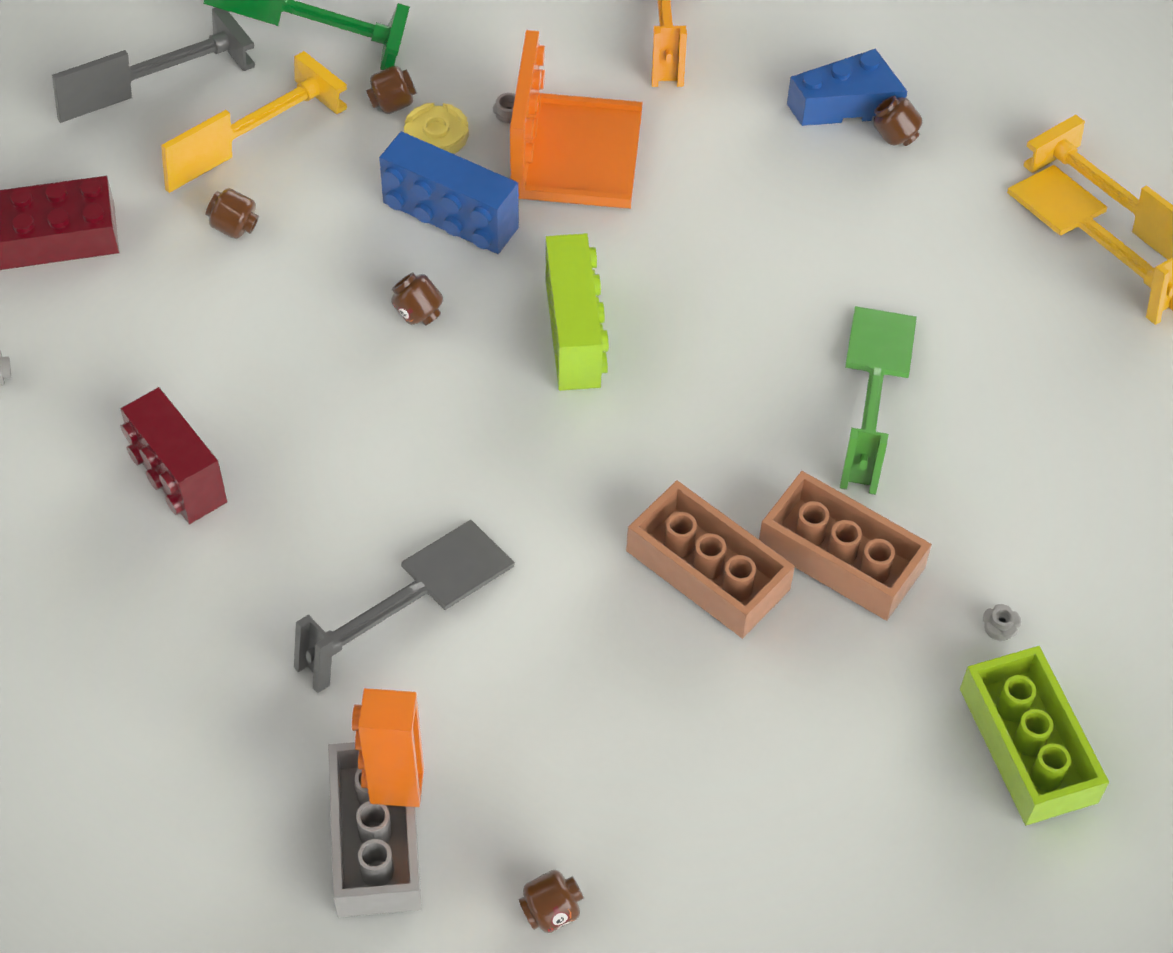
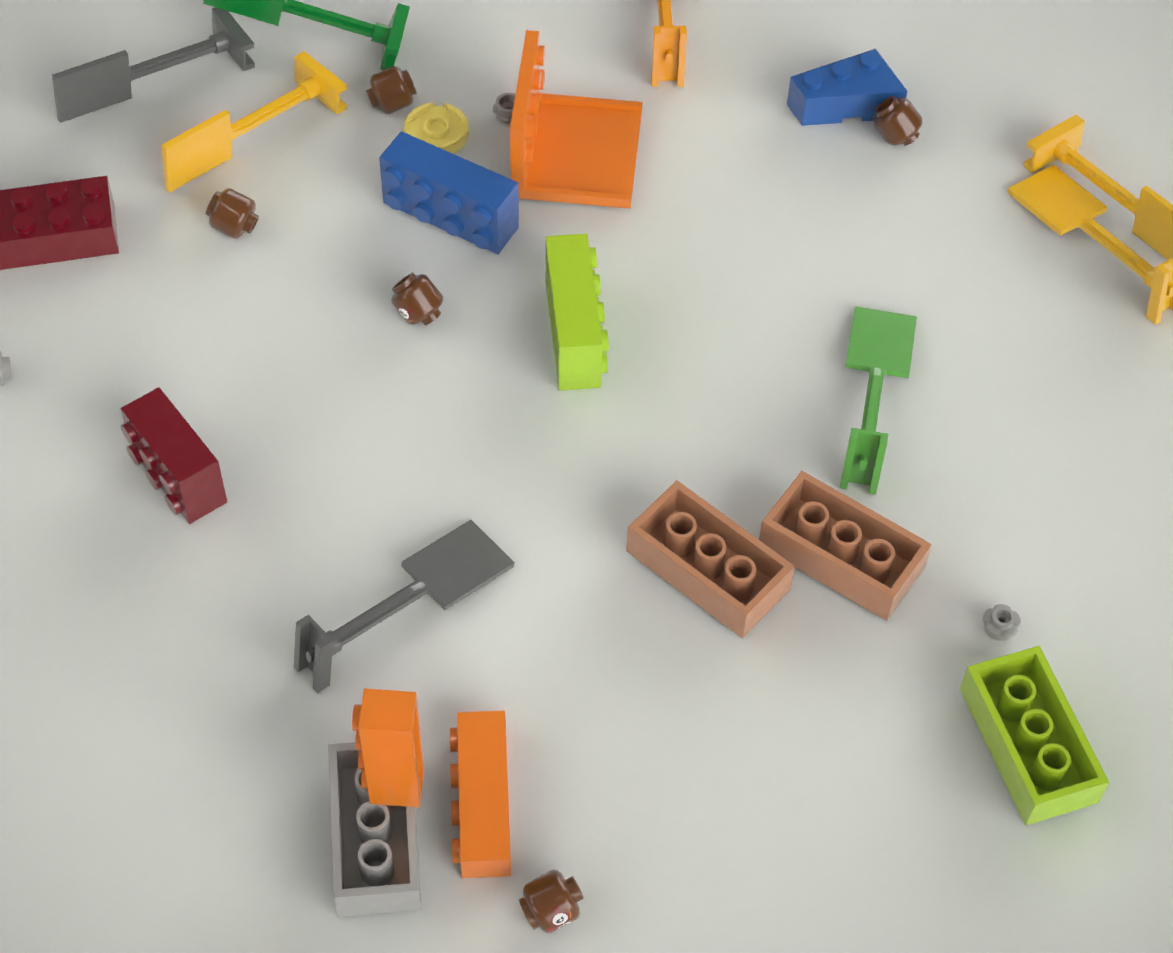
none -> orange brick [450,710,511,878]

